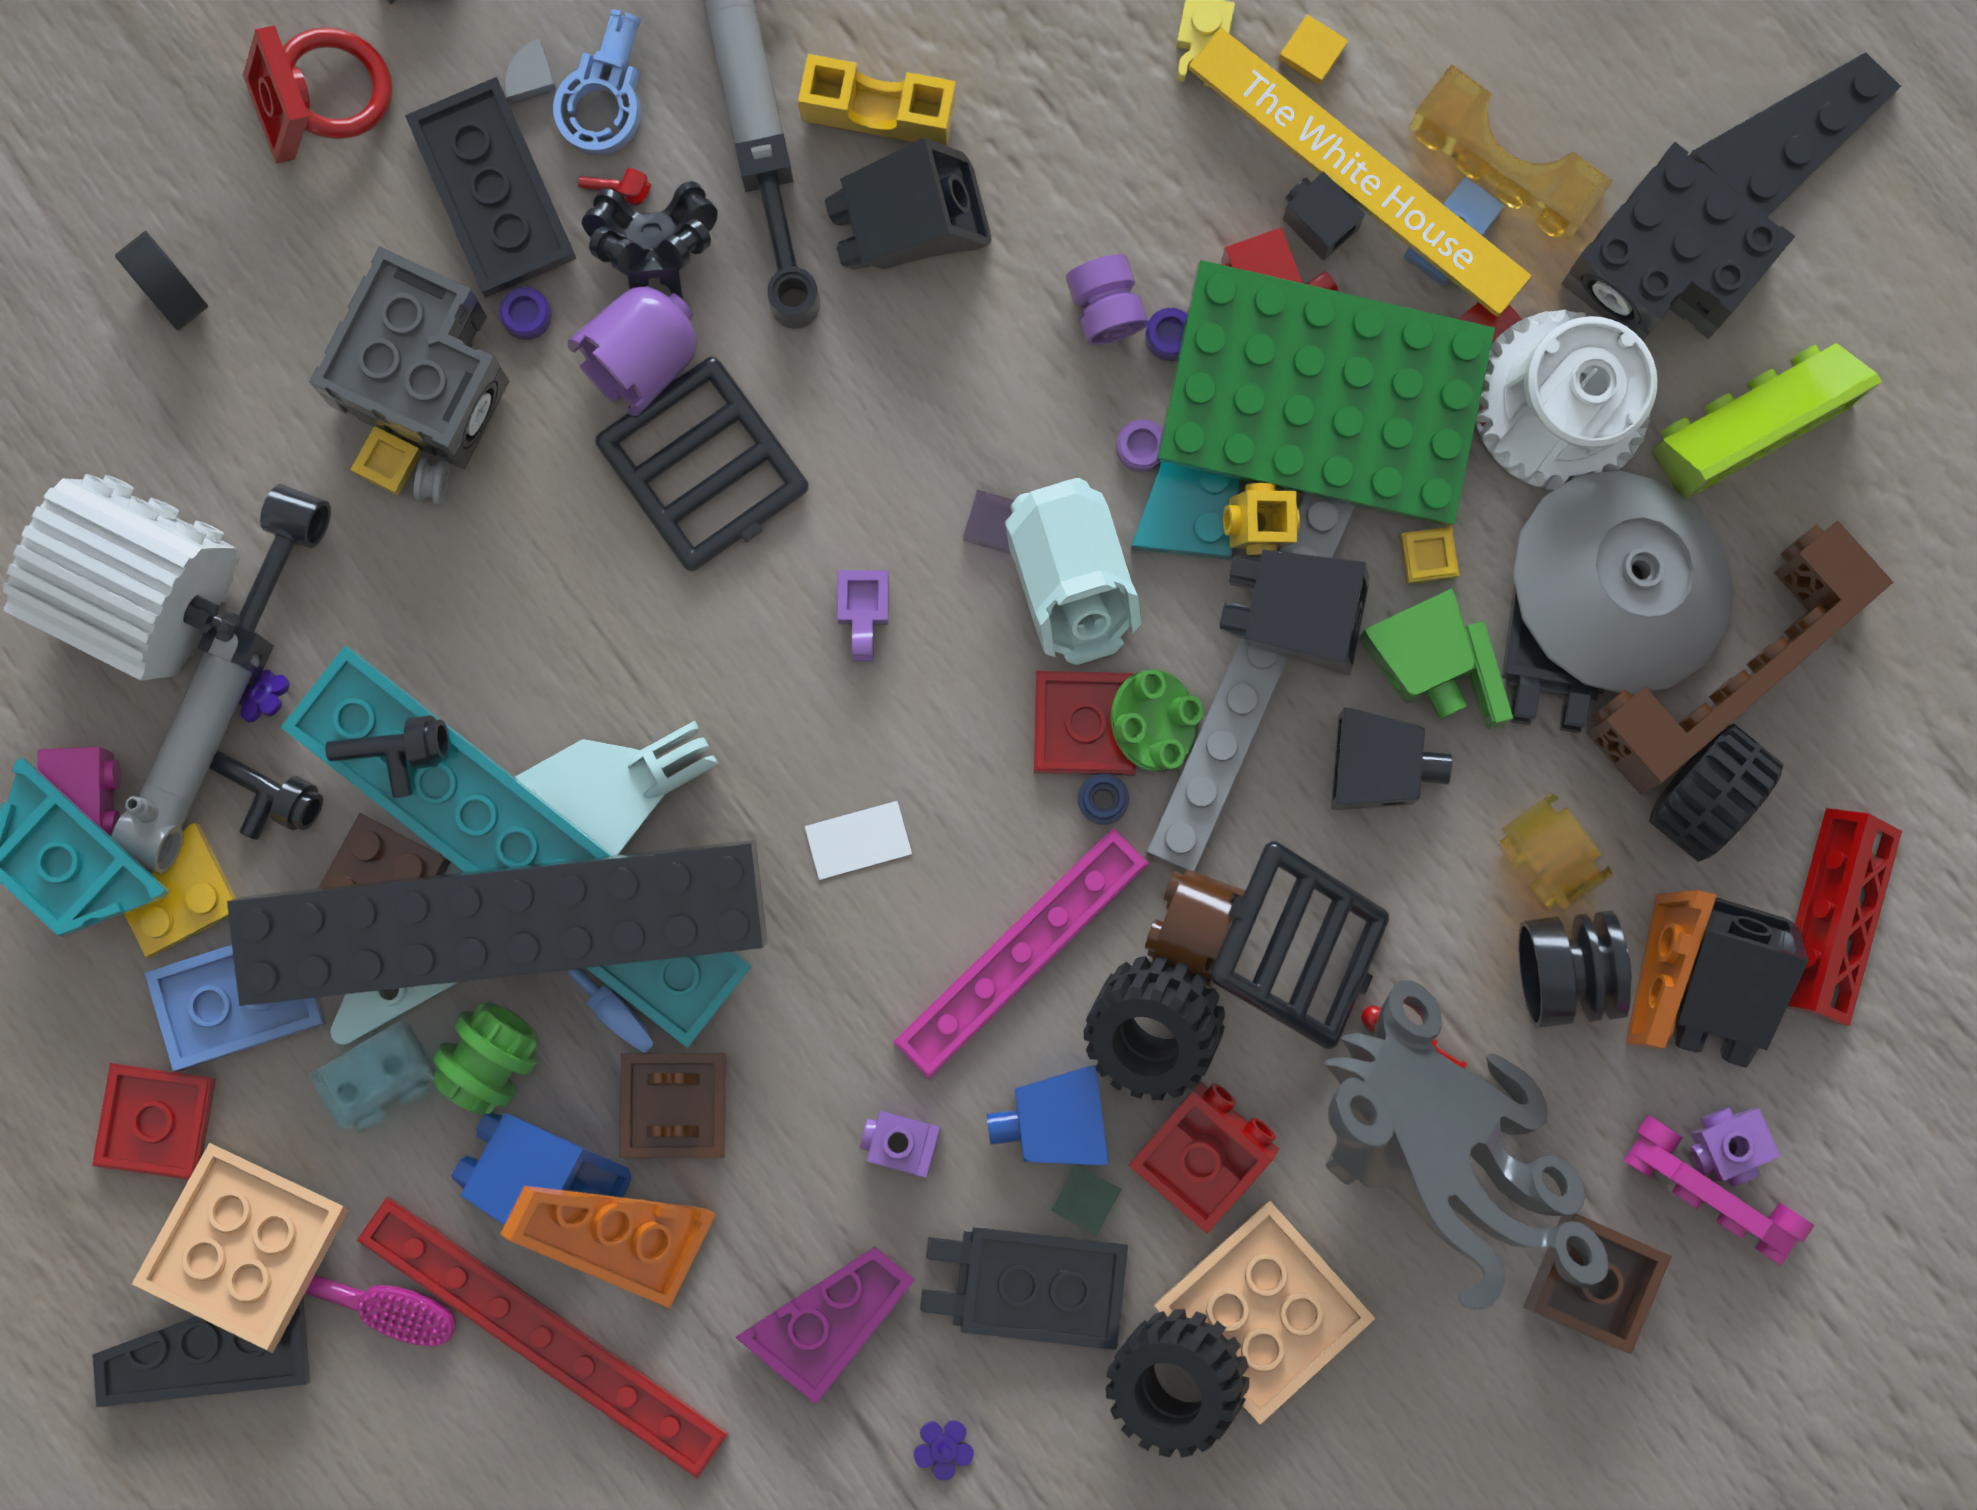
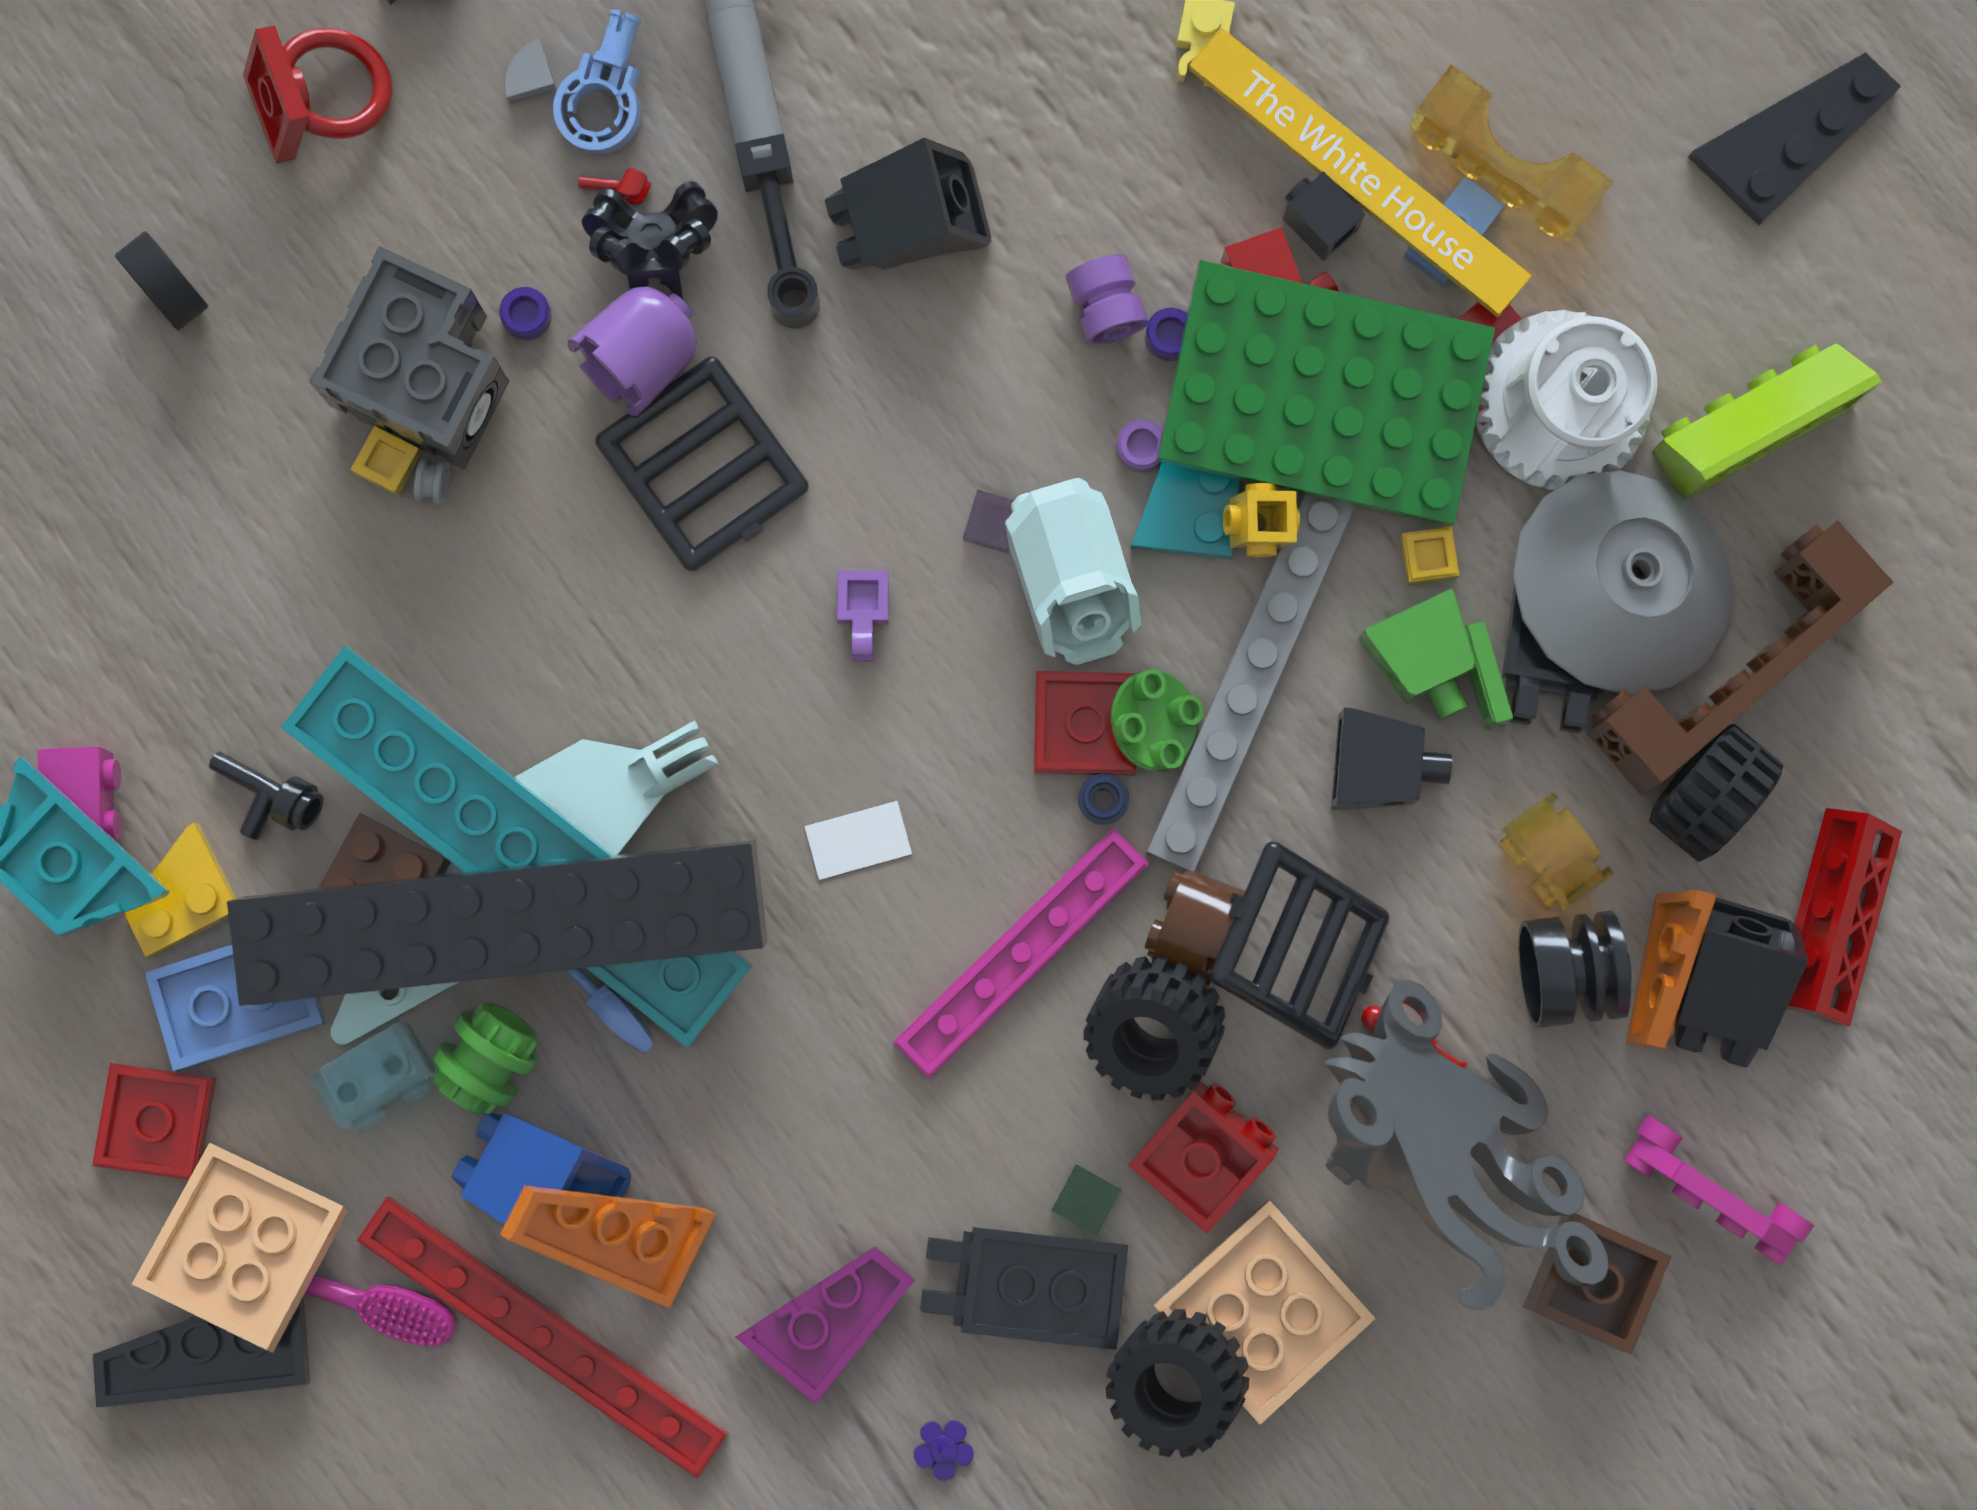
white piece [3,474,240,681] -> none
light grey piece [111,484,331,874] -> none
dark purple plant [239,670,290,723] -> none
black piece [325,715,450,798] -> none
black plate [405,77,577,298] -> none
reddish brown plate [620,1053,726,1158] -> none
yellow arch [798,54,956,146] -> none
medium lavender brick [860,1111,941,1178] -> none
blue torso [987,1065,1109,1165] -> none
black hips [1219,550,1370,676] -> none
yellow tile [1279,14,1348,86] -> none
black piece [1561,142,1795,341] -> none
medium lavender brick [1690,1107,1781,1187] -> none

